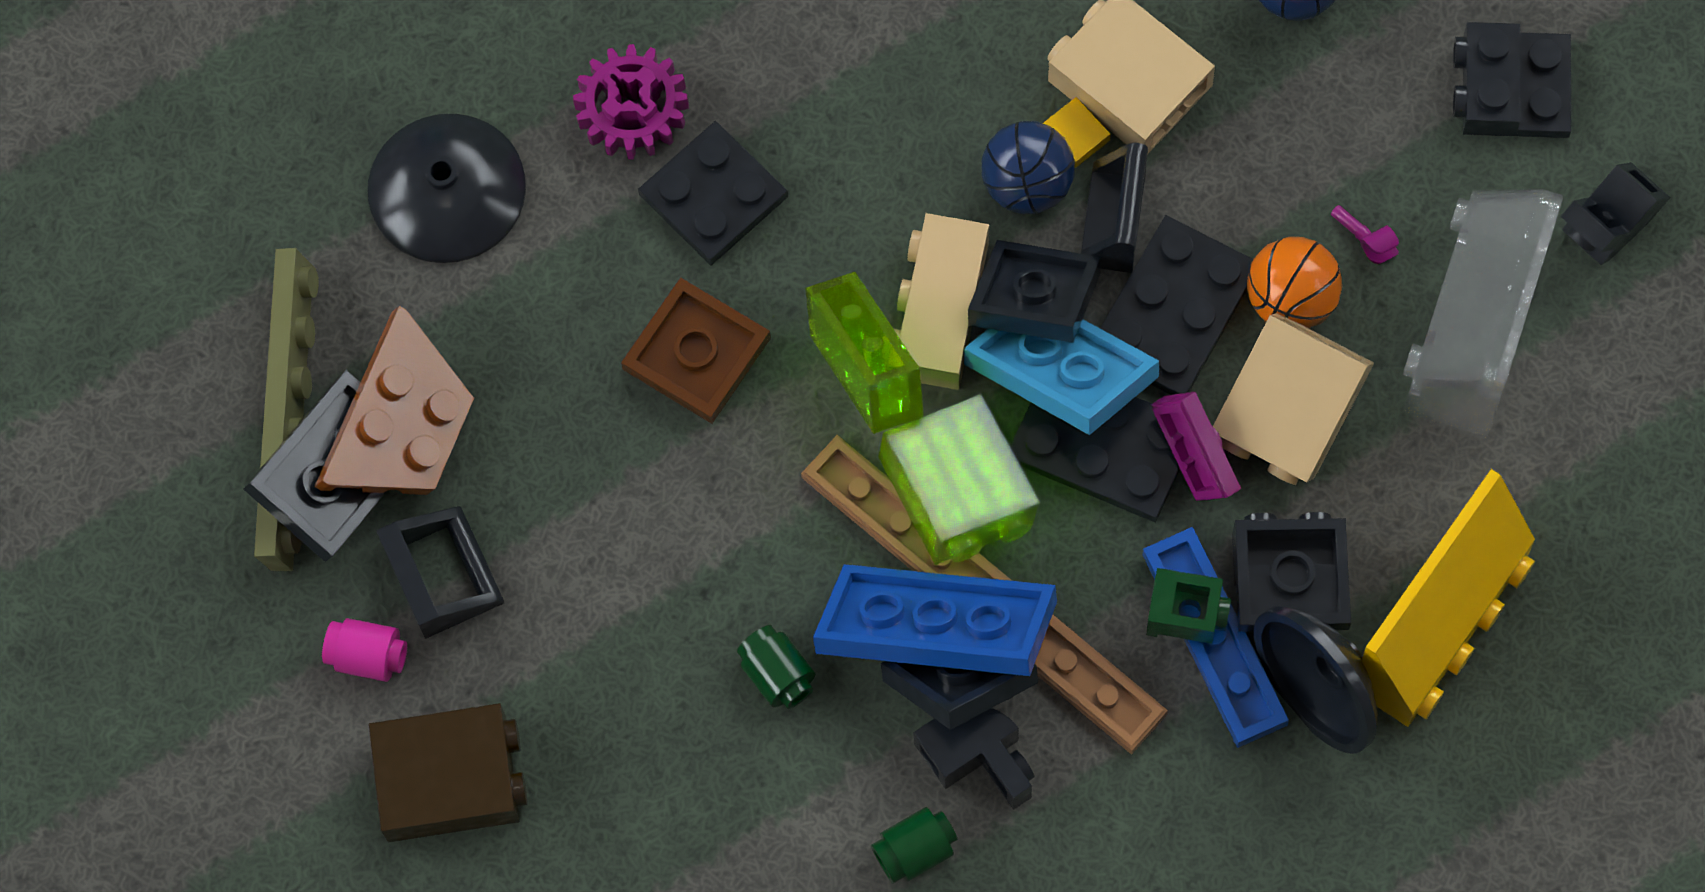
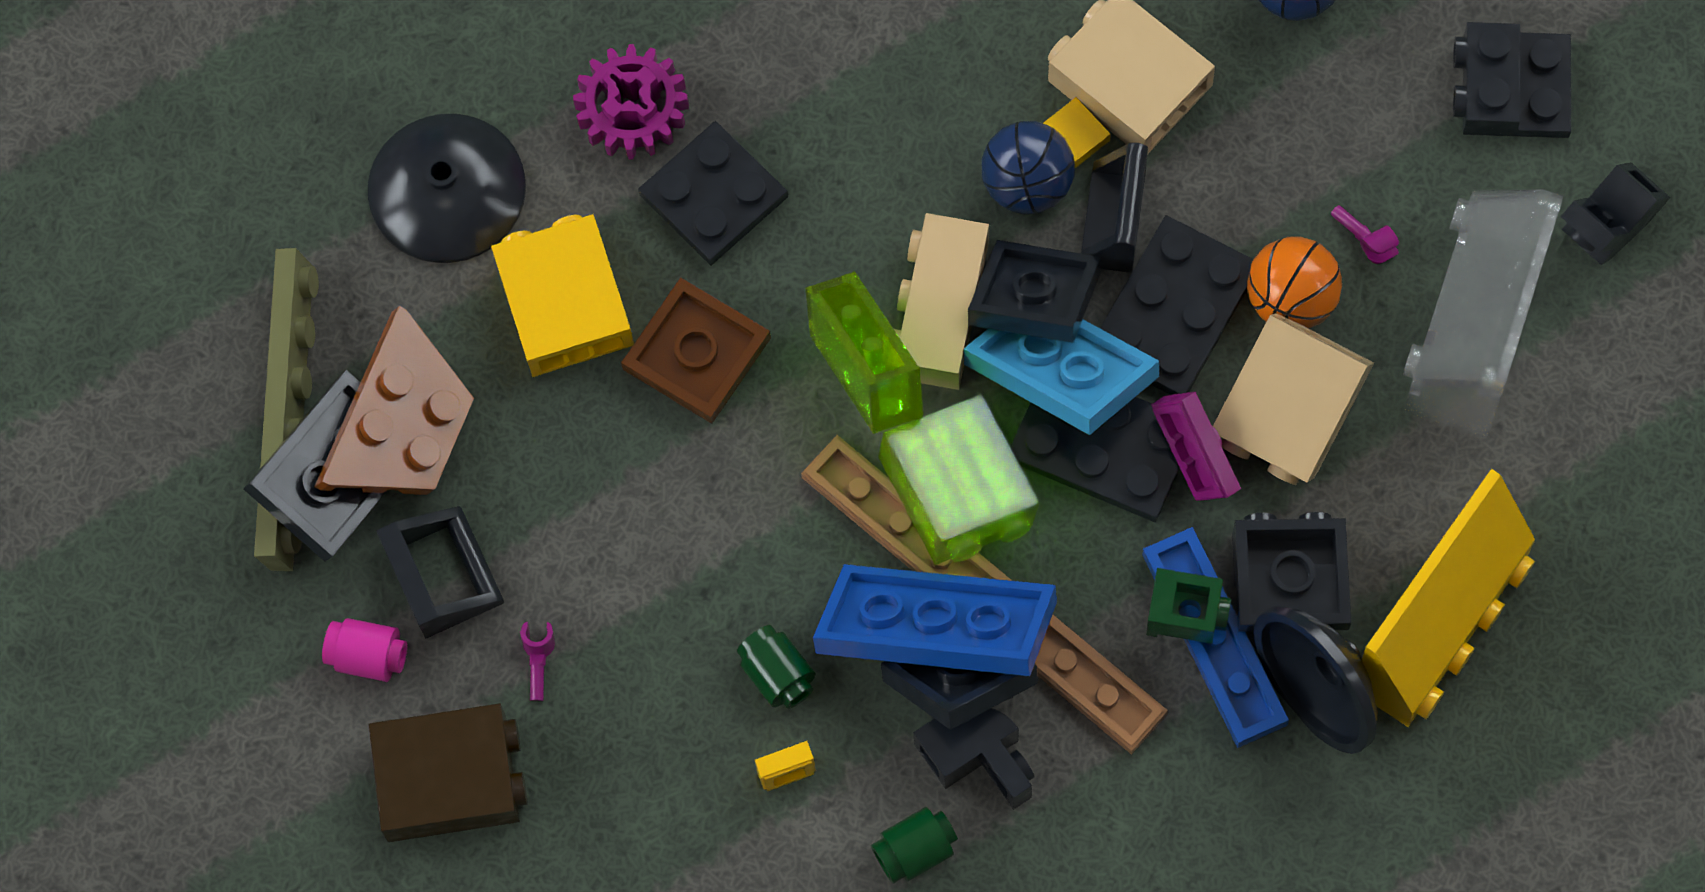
none -> yellow brick [491,214,634,377]
none -> magenta hand [520,622,555,701]
none -> yellow tile [755,741,816,791]

